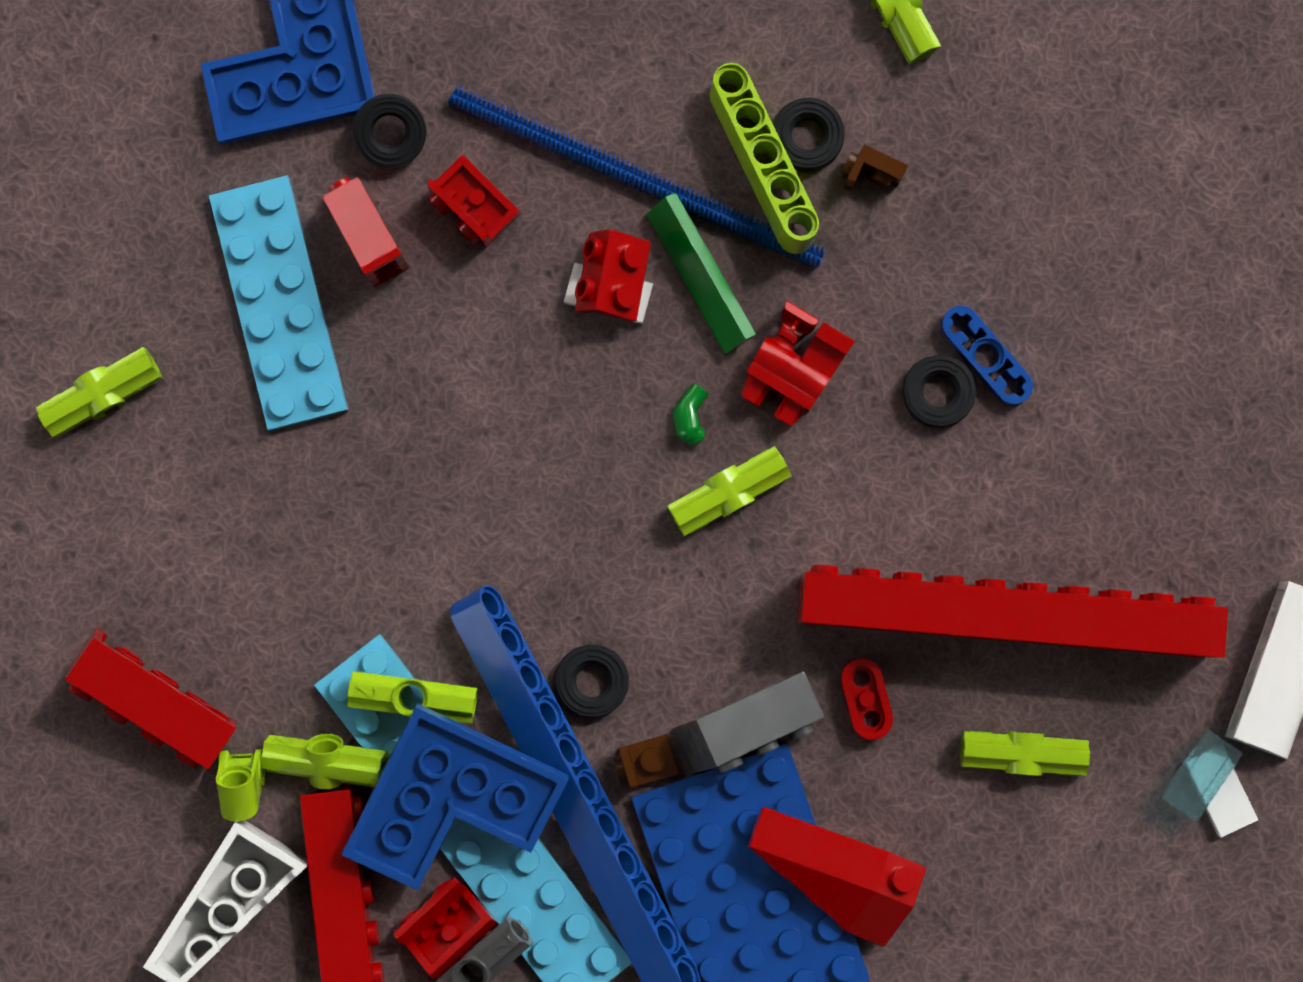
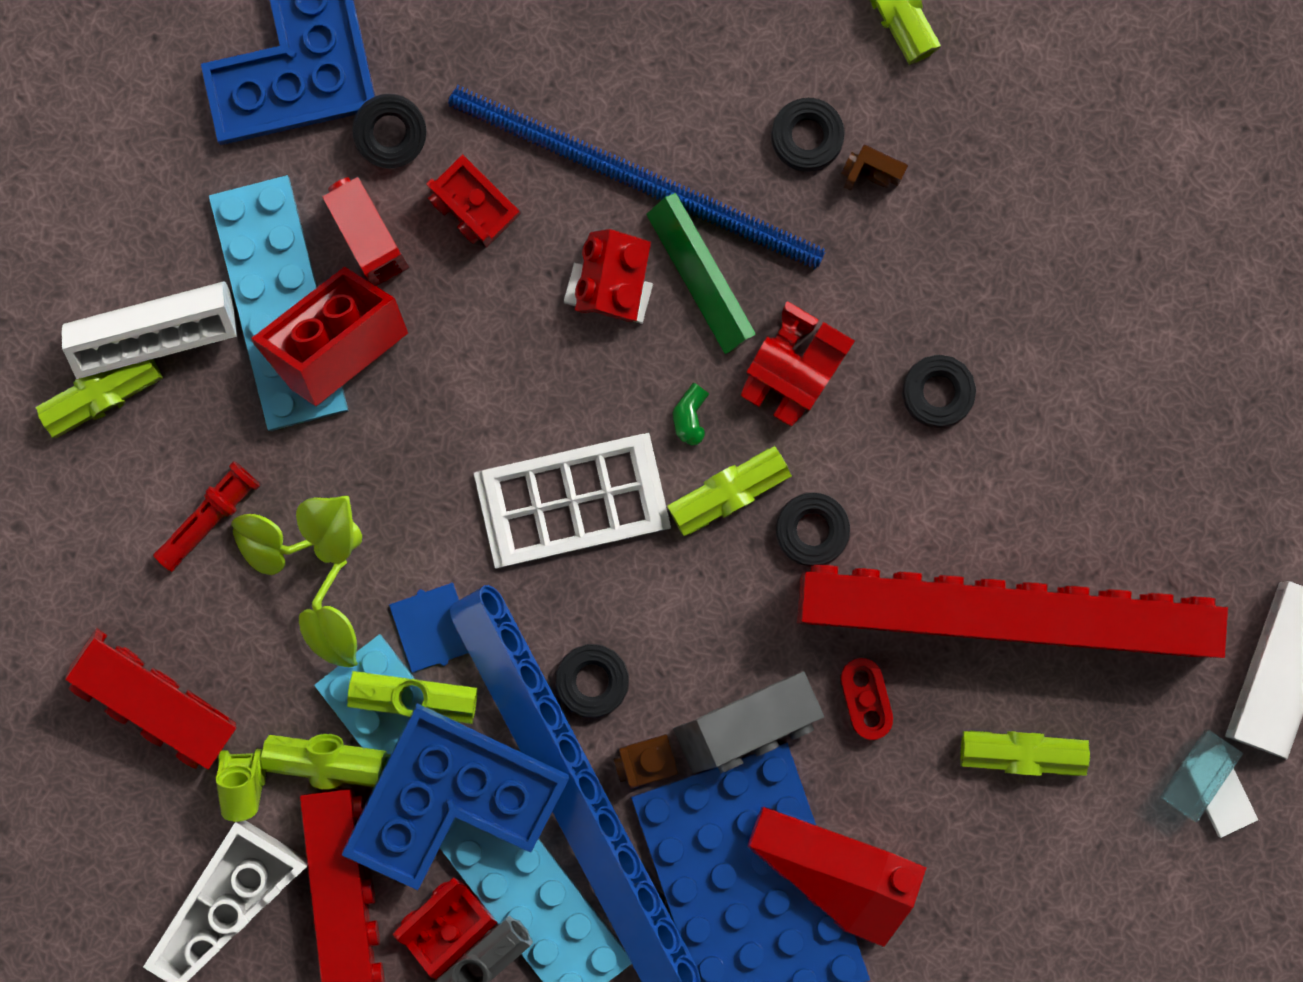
lime beam [709,63,819,254] -> none
blue beam [941,305,1033,406] -> none
none -> white brick [62,281,237,379]
none -> red pin [153,461,260,572]
none -> lime plant [231,496,362,668]
none -> red slope [251,266,408,406]
none -> blue piece [389,583,469,673]
none -> white piece [474,433,671,569]
none -> black tyre [776,492,850,567]

